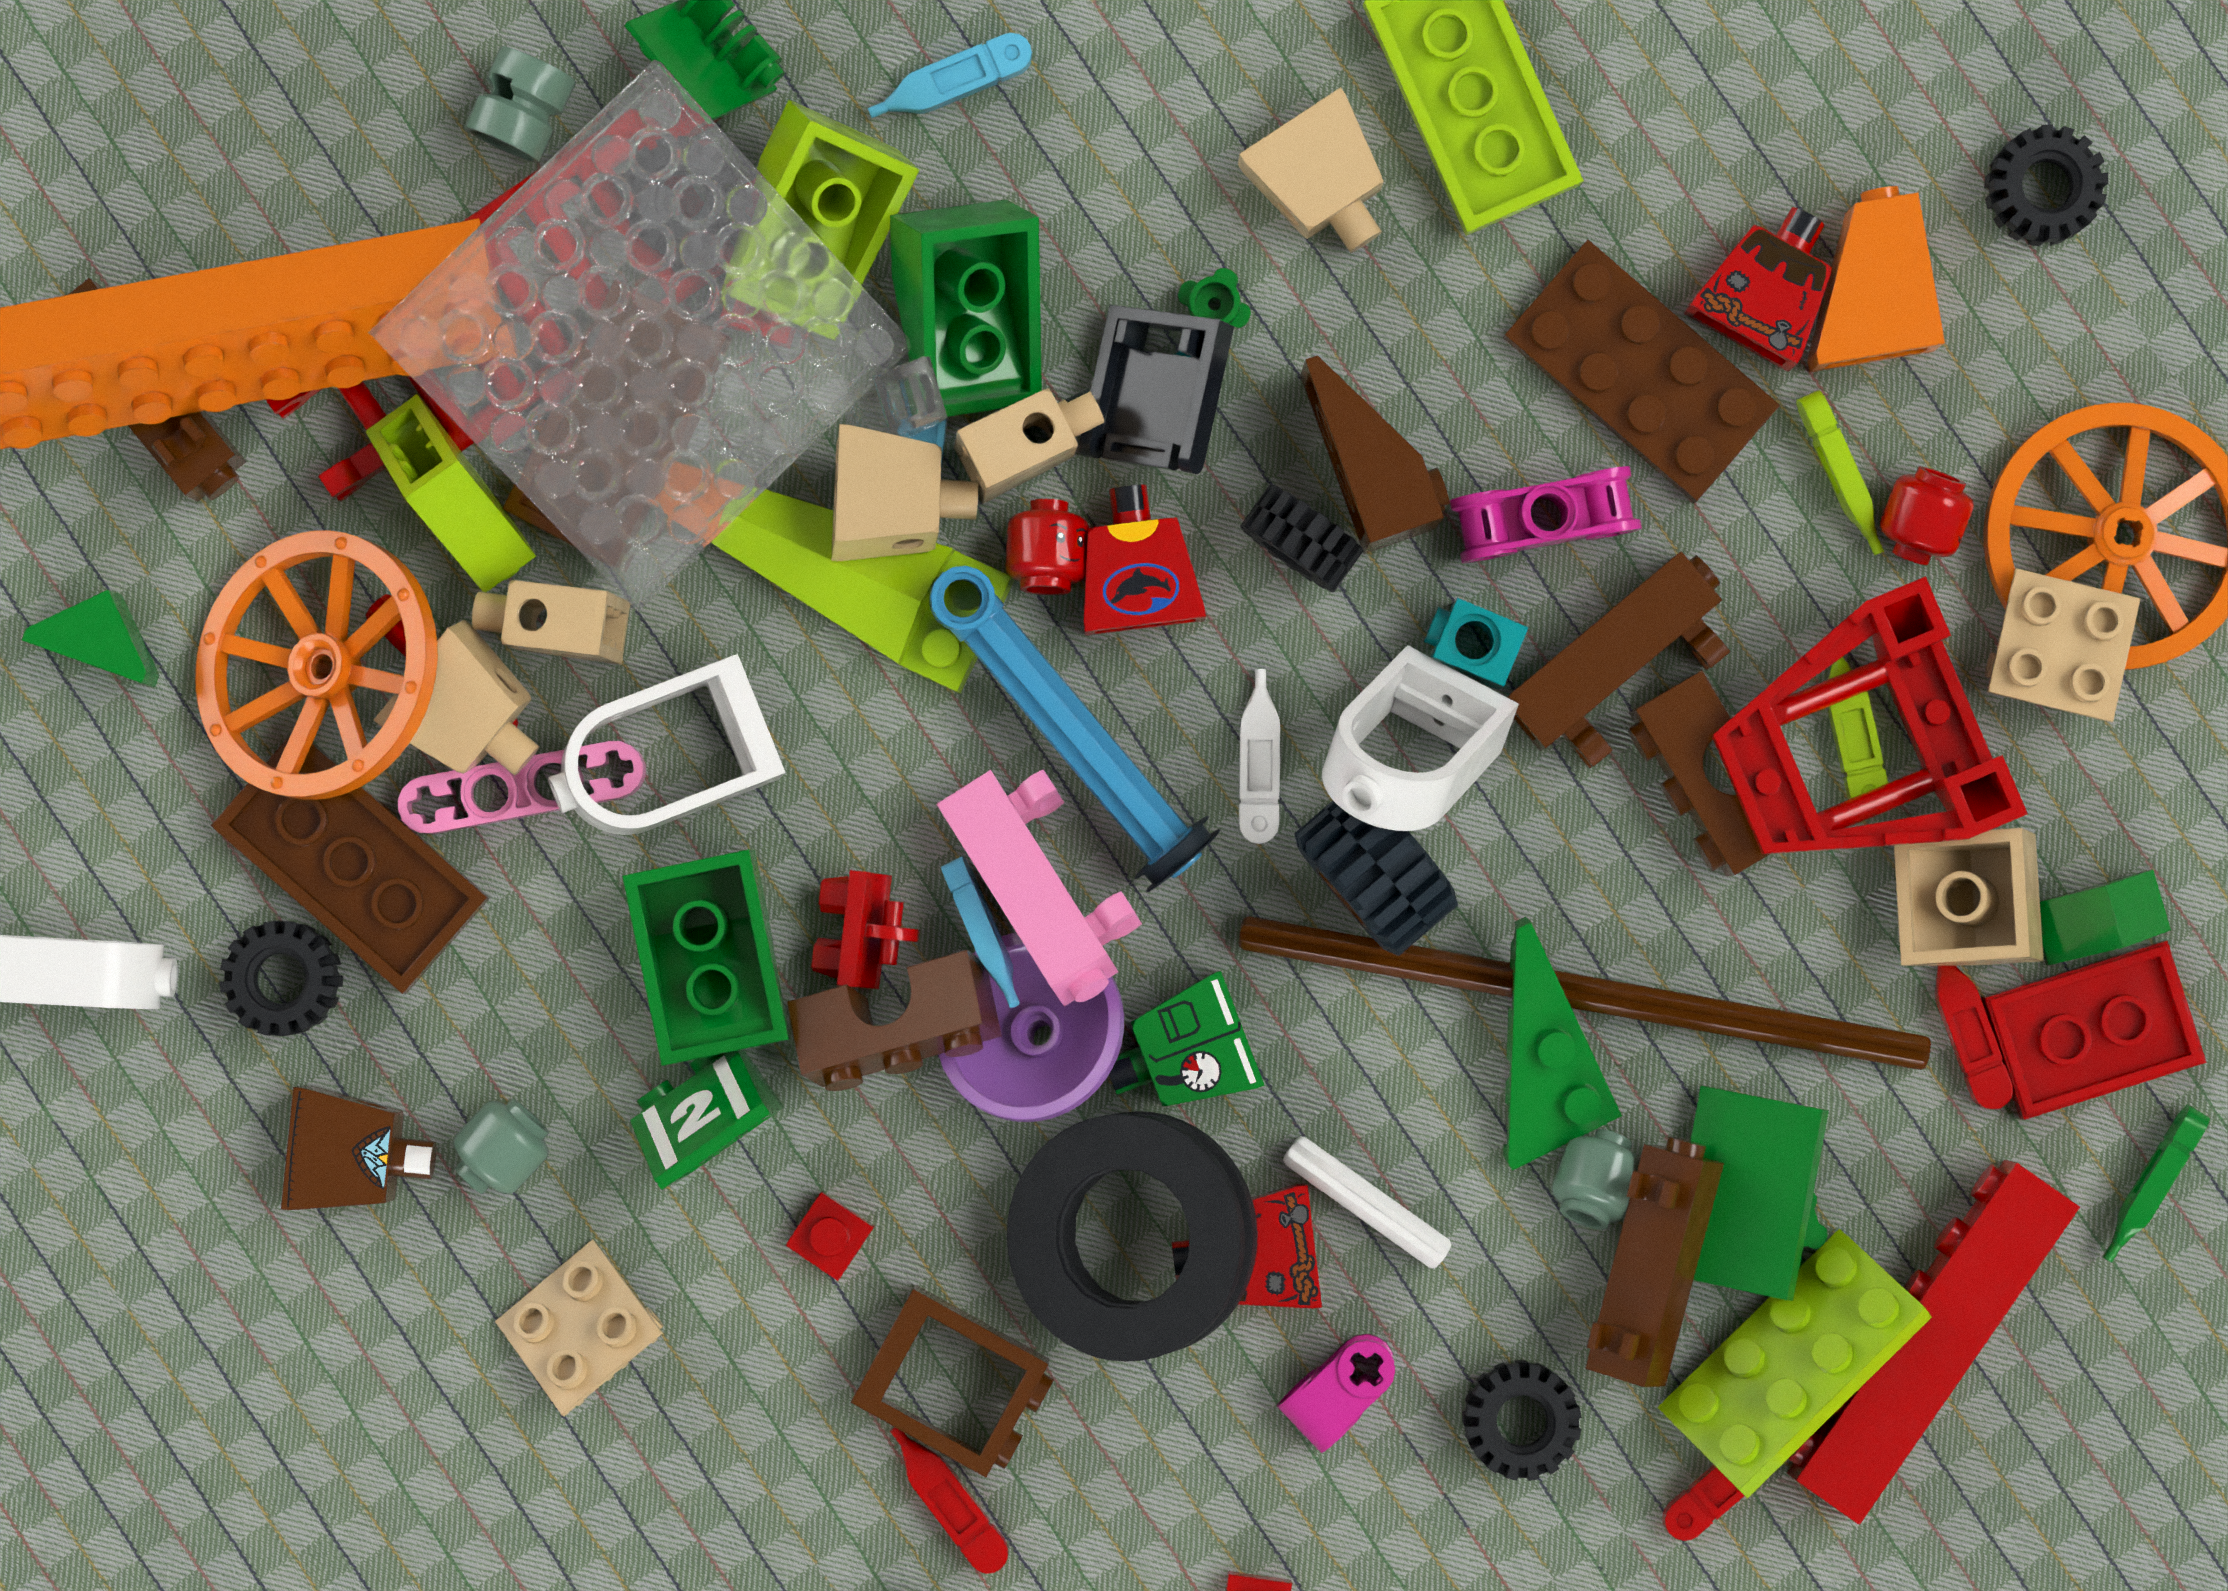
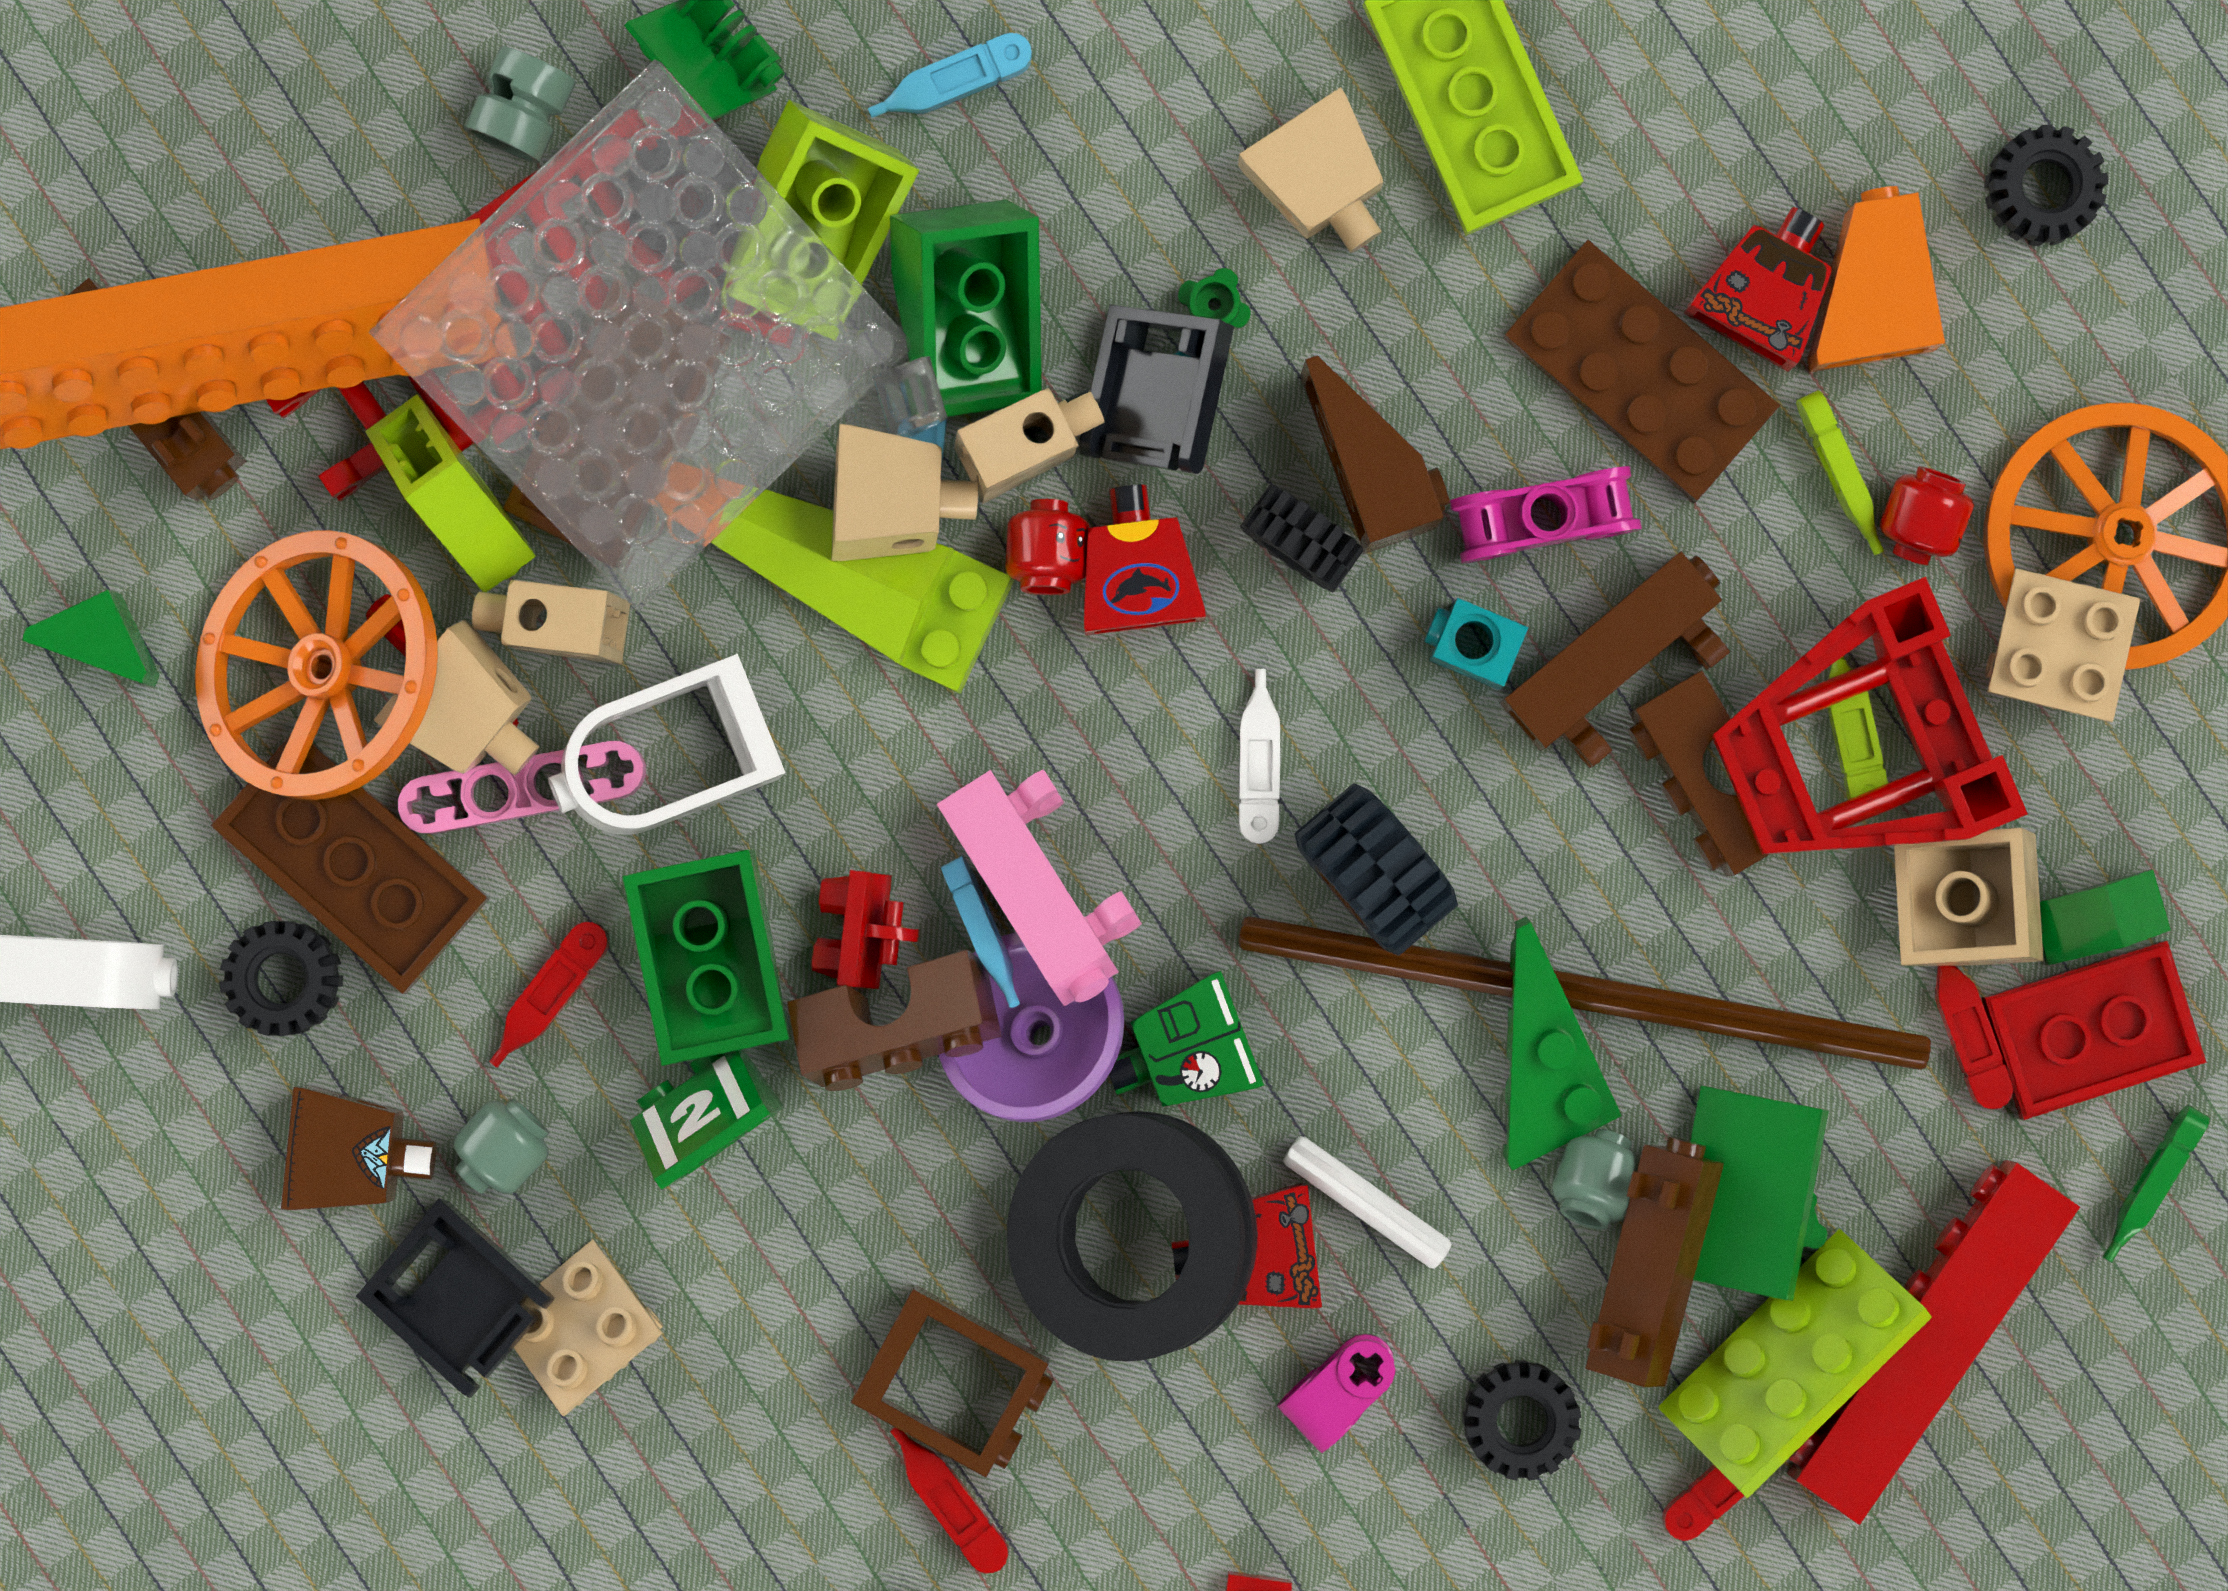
red plate [785,1191,875,1281] -> none
dark azure piece [929,566,1220,892] -> none
white window [1322,645,1519,831] -> none
none -> black container [356,1198,555,1398]
none -> red piece [489,922,610,1068]

